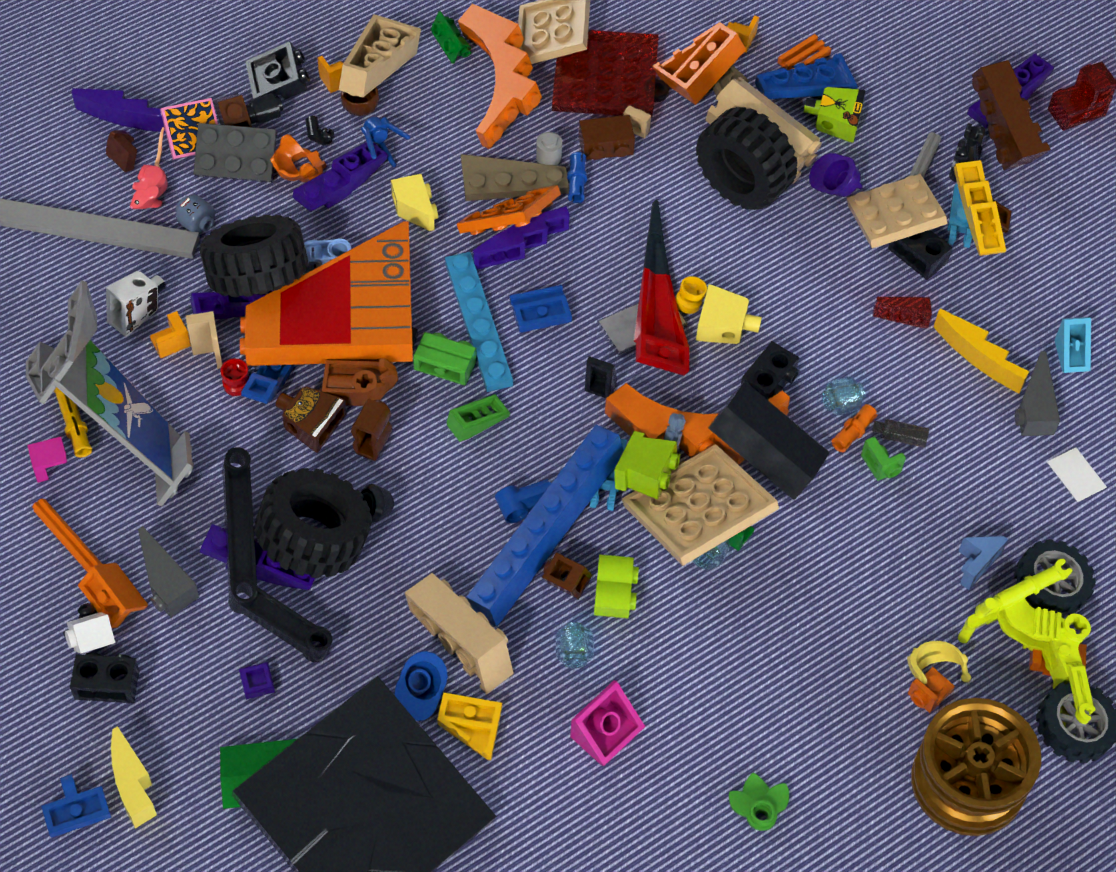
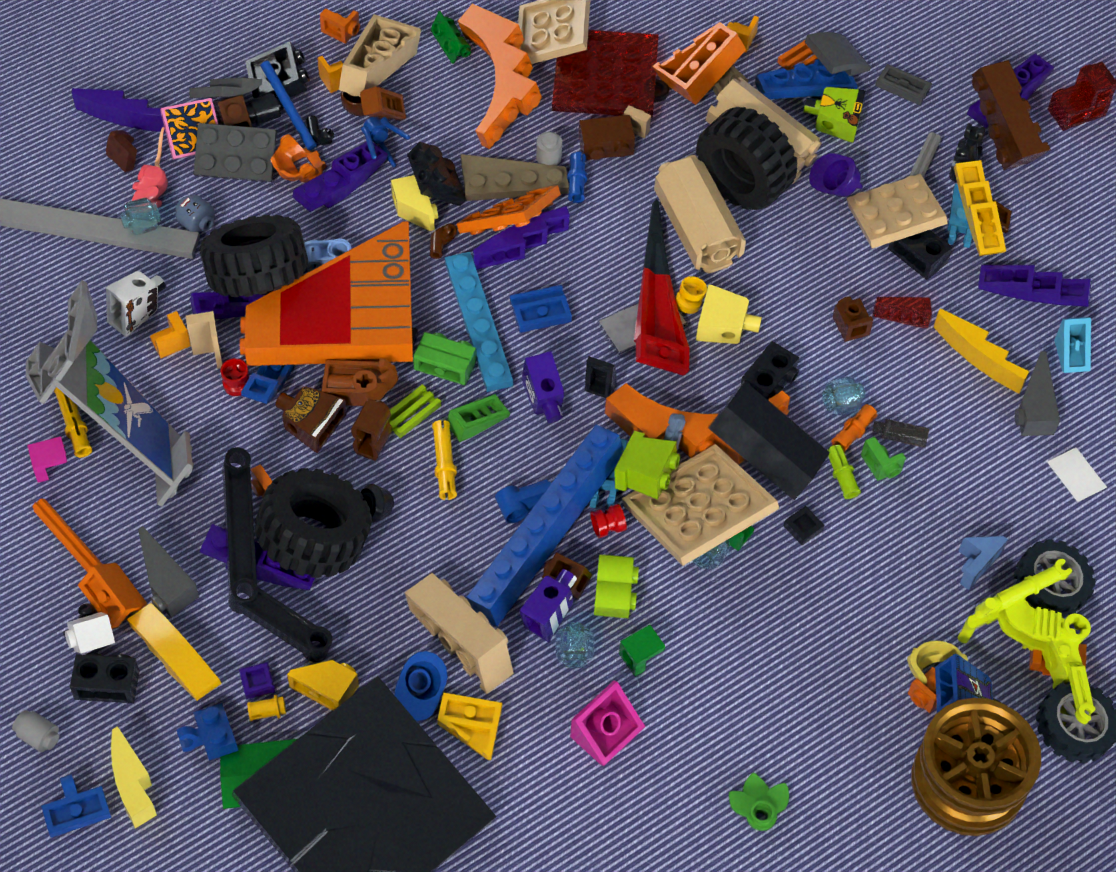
none -> light grey brick [12,710,59,752]
none -> clear light blue head [120,197,161,235]
none -> yellow slope [127,603,222,701]
none -> blue plate [176,703,239,760]
none -> dark grey slope [189,77,262,98]
none -> yellow pin [247,694,286,721]
none -> orange plate [251,464,272,497]
none -> blue bar [260,61,317,150]
none -> yellow slope [287,660,359,711]
none -> orange bracket [320,8,360,44]
none -> dark orange slope [360,86,406,120]
none -> lime tile [389,384,441,439]
none -> black plate [407,142,466,206]
none -> reddish brown arm [430,223,457,259]
none -> yellow pin [432,420,457,500]
none -> dark purple torso [520,569,577,643]
none -> dark purple torso [521,351,564,423]
none -> red wheel [590,503,627,538]
none -> green panel [619,625,665,677]
none -> tan brick [654,155,746,274]
none -> black tile [783,506,825,545]
none -> dark grey slope [805,32,871,76]
none -> lime axle [828,445,861,499]
none -> reddish brown brick [833,297,873,342]
none -> dark grey tile [875,64,932,106]
none -> blue torso [935,653,1001,713]
none -> dark purple slope [978,265,1091,307]

